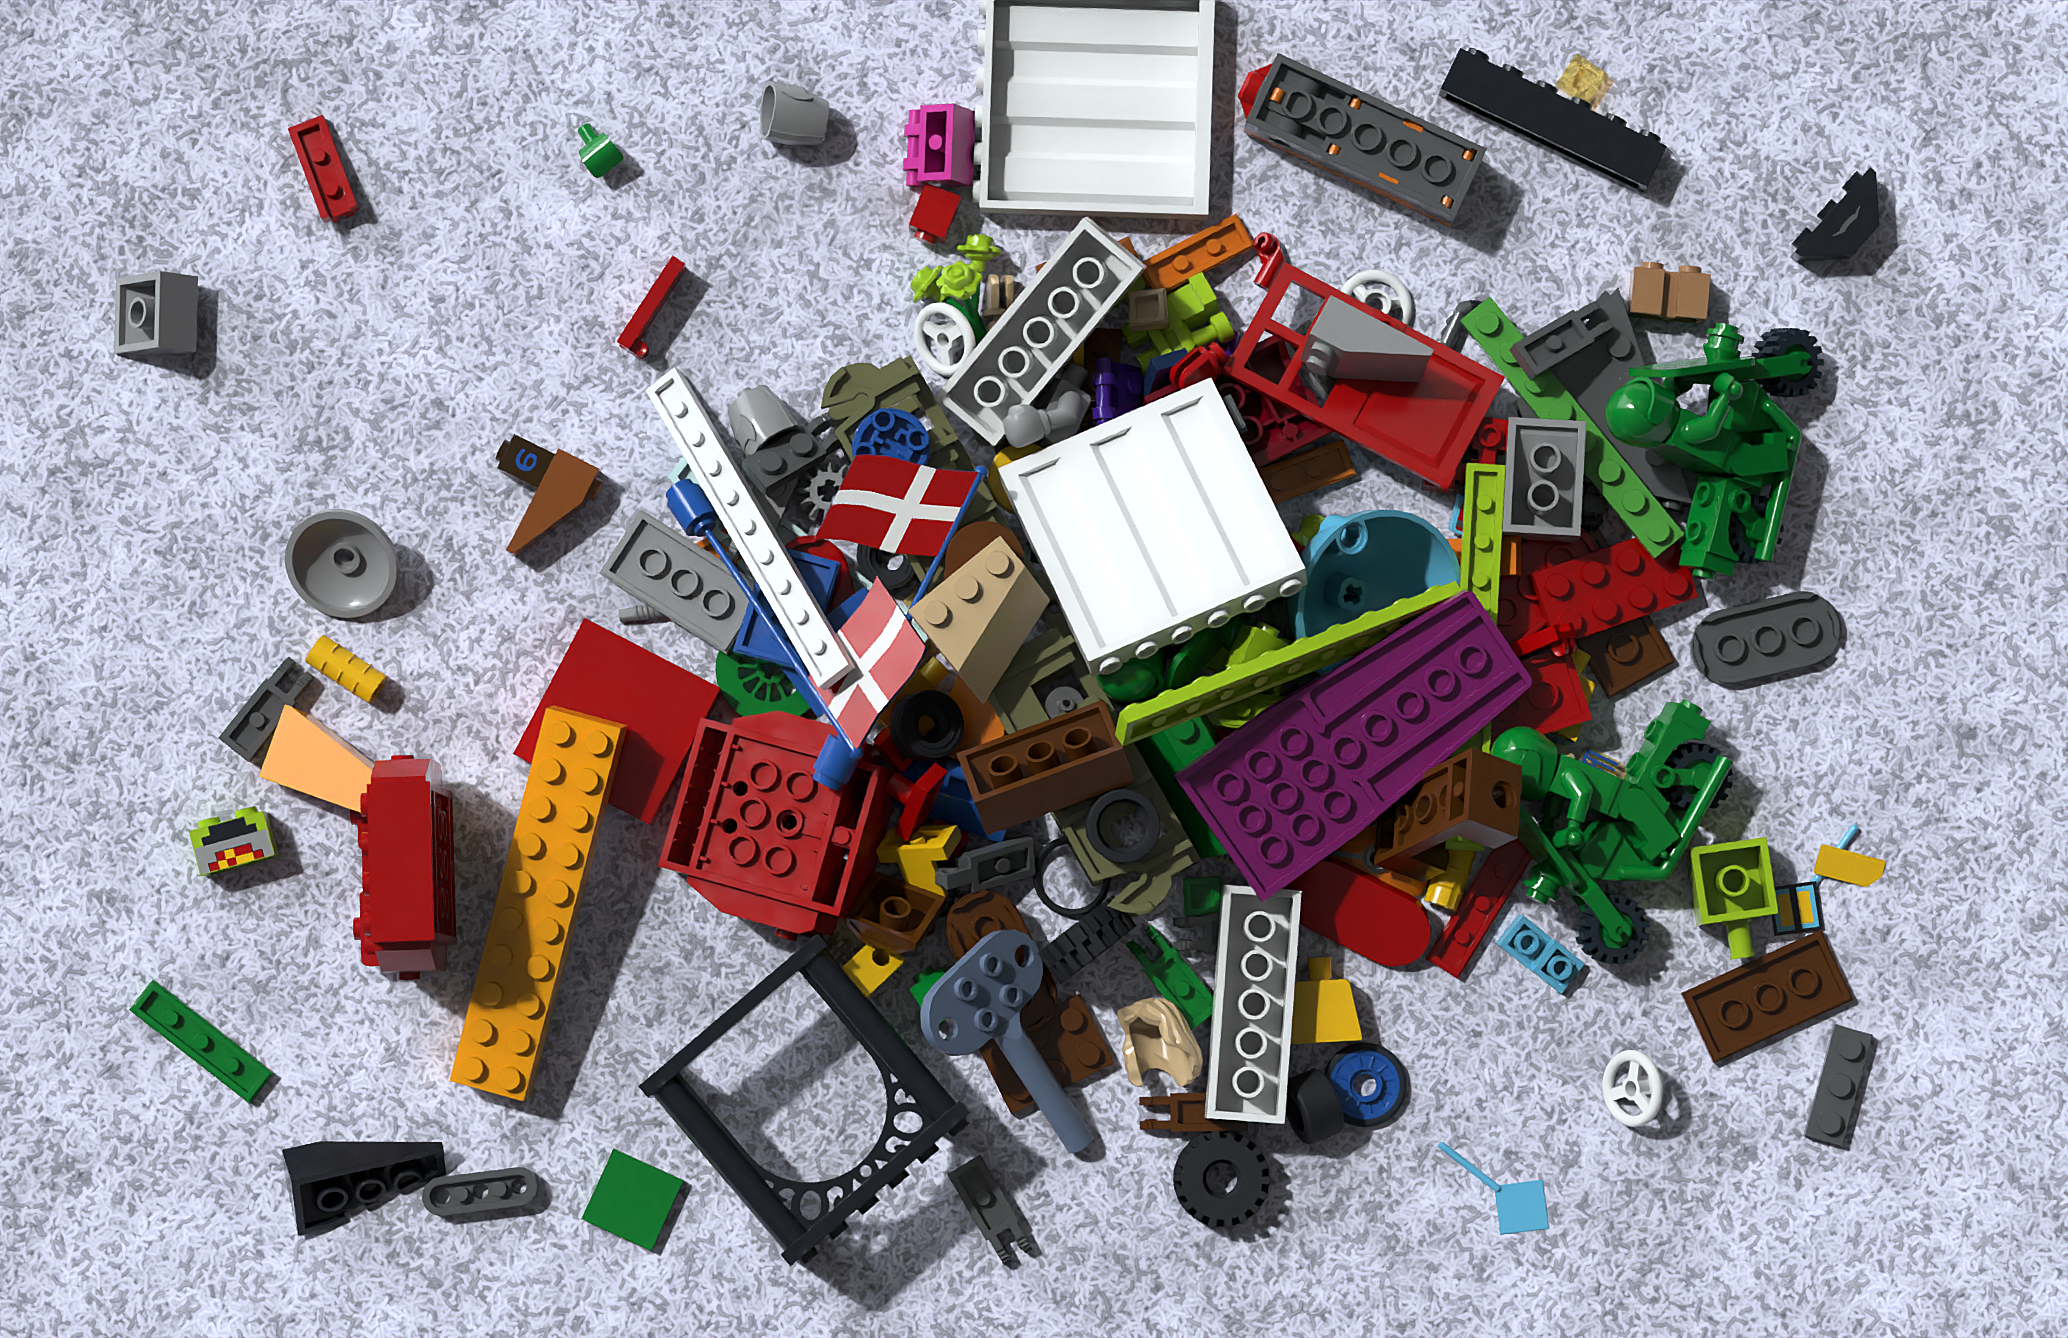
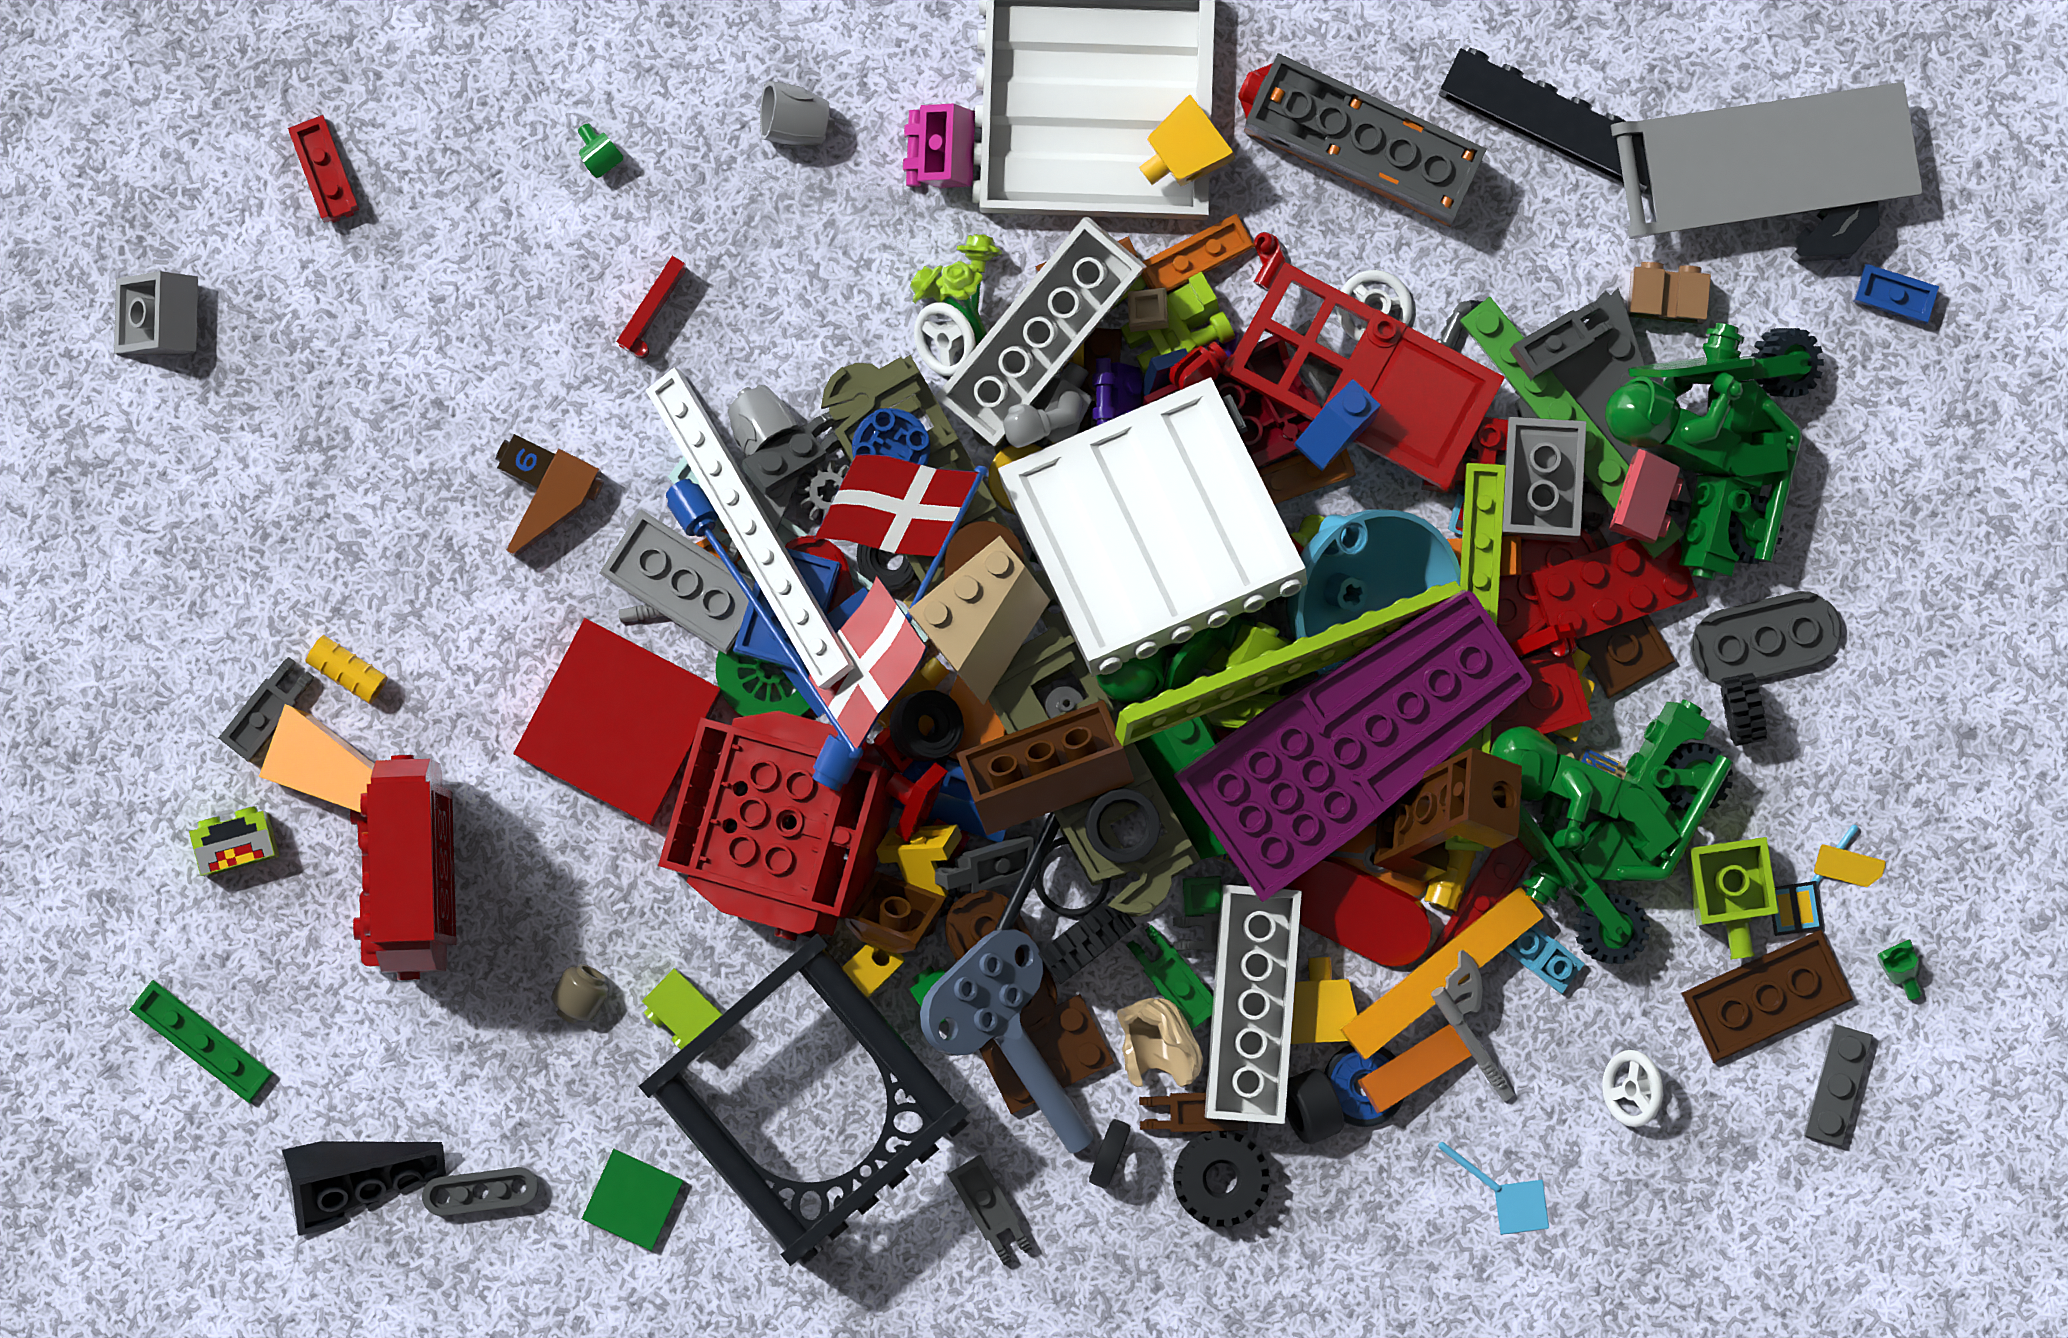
light grey dish [285,509,399,618] -> none
light orange brick [449,705,628,1102] -> none
red brick [909,183,962,246] -> none
tan arm [983,274,1014,331] -> none
light grey slope [1300,295,1434,382] -> none
clear yellow tile [1555,54,1608,103] -> none
none -> dark tan head [551,964,608,1024]
none -> lime brick [642,968,723,1050]
none -> black bar [994,812,1060,931]
none -> black tyre [1089,1119,1131,1189]
none -> yellow torso [1139,94,1236,187]
none -> blue slope [1294,379,1381,471]
none -> light orange tile [1340,886,1544,1060]
none -> orange tile [1358,1023,1472,1114]
none -> light grey piece [1431,950,1514,1101]
none -> coral slope [1609,449,1684,544]
none -> light grey flag [1611,82,1922,239]
none -> black tyre [1720,673,1767,746]
none -> blue plate [1853,264,1939,325]
none -> green piece [1877,939,1922,1000]

